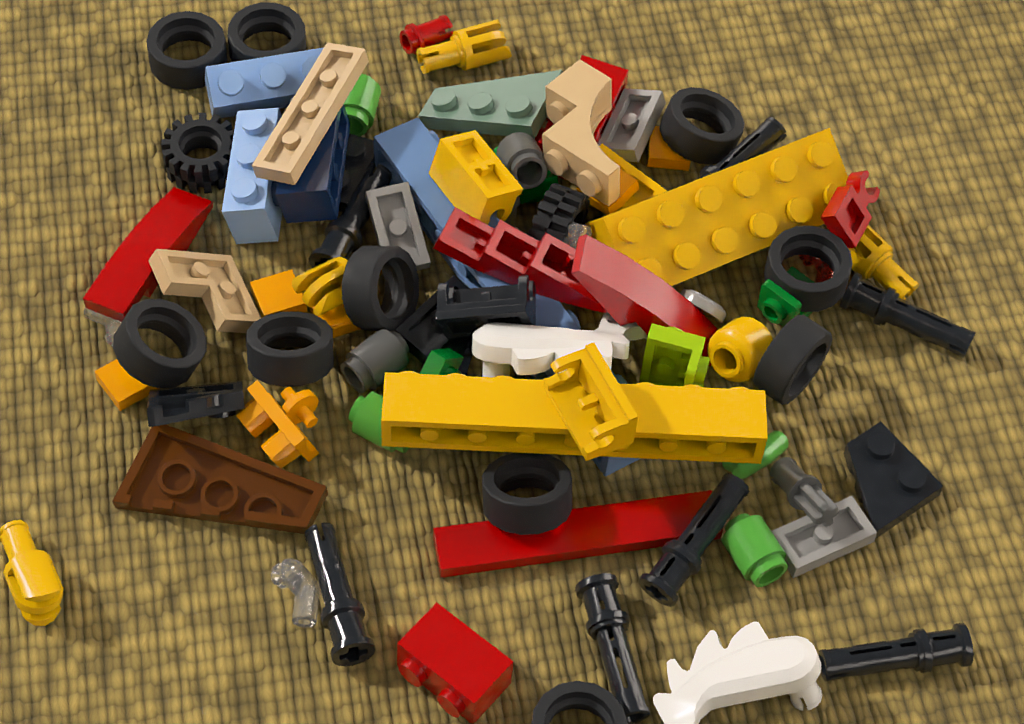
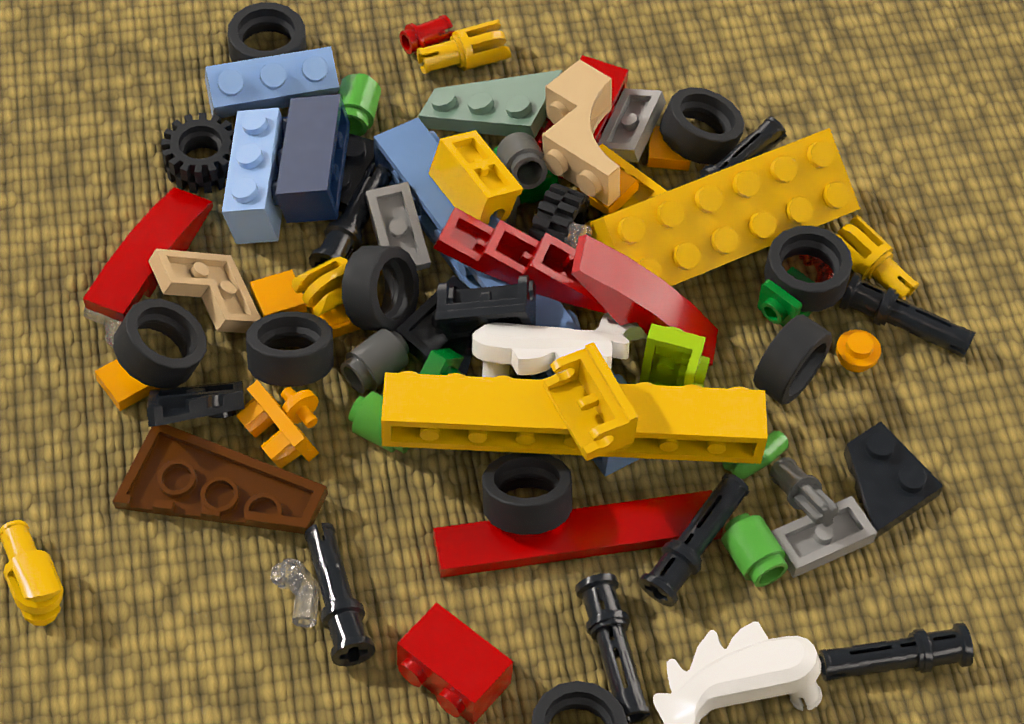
black tyre [146,11,228,90] -> none
tan plate [252,42,369,185] -> none
light grey piece [680,289,726,323] -> none
yellow head [707,316,773,383] -> none
red plate [820,170,880,248] -> none
none -> light orange plate [836,329,881,373]

